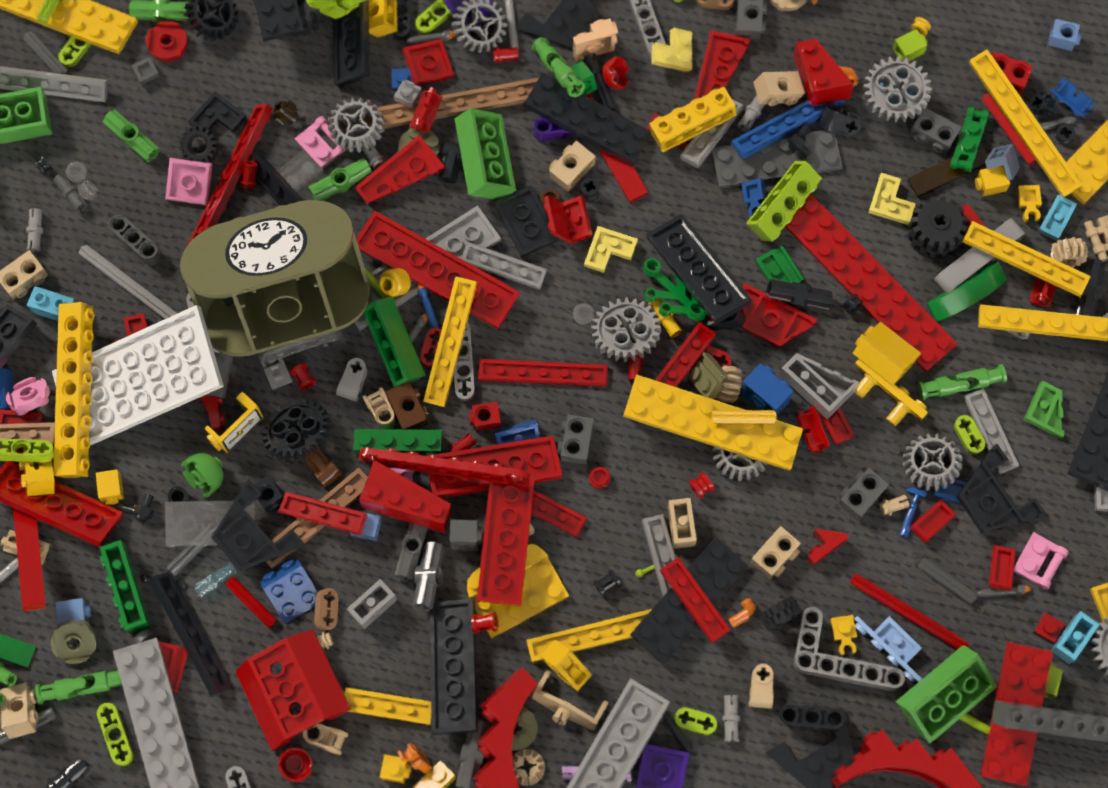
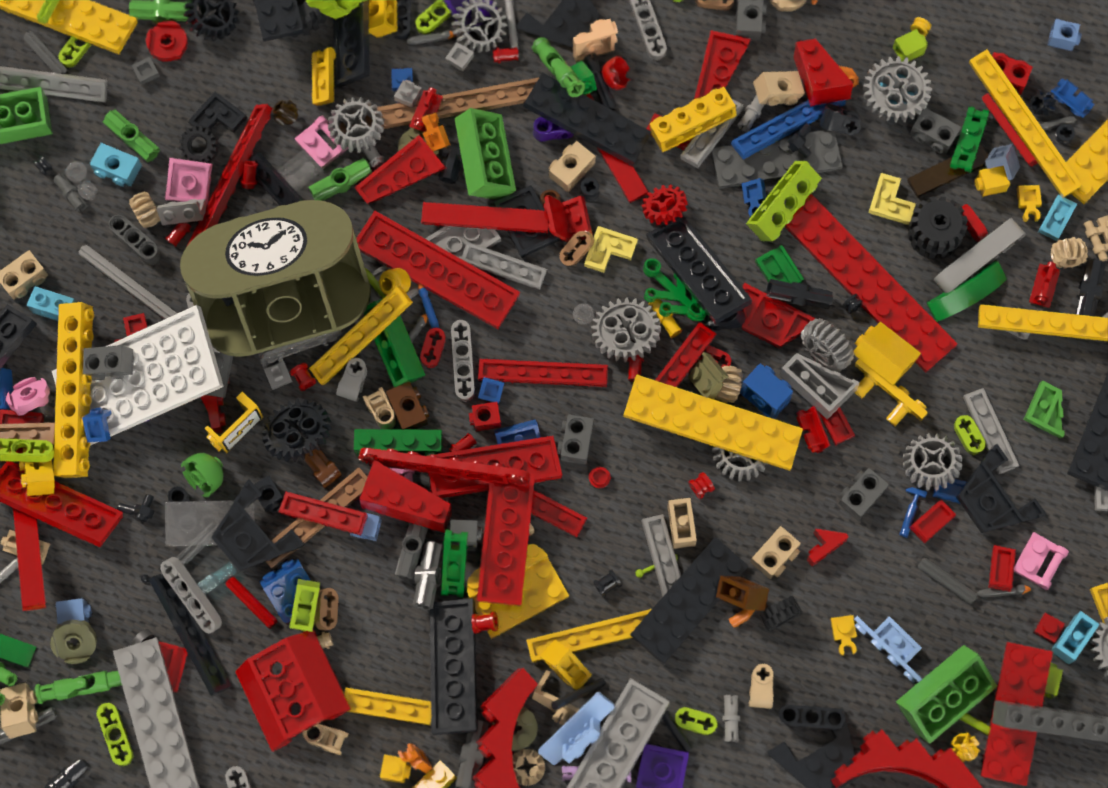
light grey pin [26,208,43,252] -> none
yellow brick [96,469,124,505] -> none
green brick [100,540,152,635] -> none
red hair [278,747,312,782] -> none
light grey brick [347,579,397,630] -> none
red plate [402,39,455,86] -> none
yellow plate [423,277,478,407] -> none
light yellow plate [652,28,692,72] -> none
red tile [660,557,731,644] -> none
yellow axle [711,410,776,424] -> none
light grey beam [793,607,905,691] -> none
red axle [850,573,969,650] -> none
tan pin [879,495,909,516] -> none
bright green piece [917,364,1007,401] -> none
yellow plate [962,221,1091,297] -> none
none -> blue bracket [82,407,112,443]
none -> dark grey brick [83,345,133,380]
none -> medium azure brick [90,143,142,187]
none -> tan gear [129,191,160,228]
none -> light grey bracket [157,199,207,225]
none -> light grey beam [160,557,222,633]
none -> red pin [165,222,191,247]
none -> lime brick [290,579,320,632]
none -> yellow tile [309,286,413,385]
none -> yellow plate [312,47,336,106]
none -> red tile [421,202,549,233]
none -> orange plate [422,113,450,152]
none -> green plate [441,530,468,598]
none -> light grey tile [445,42,474,71]
none -> blue plate [478,377,504,403]
none -> light blue bracket [538,692,614,765]
none -> black bar [551,678,606,710]
none -> medium nougat beam [560,231,594,266]
none -> red gear [641,184,688,225]
none -> reddish brown brick [716,575,769,611]
none -> light grey gear [801,318,854,372]
none -> yellow gear [951,733,980,762]

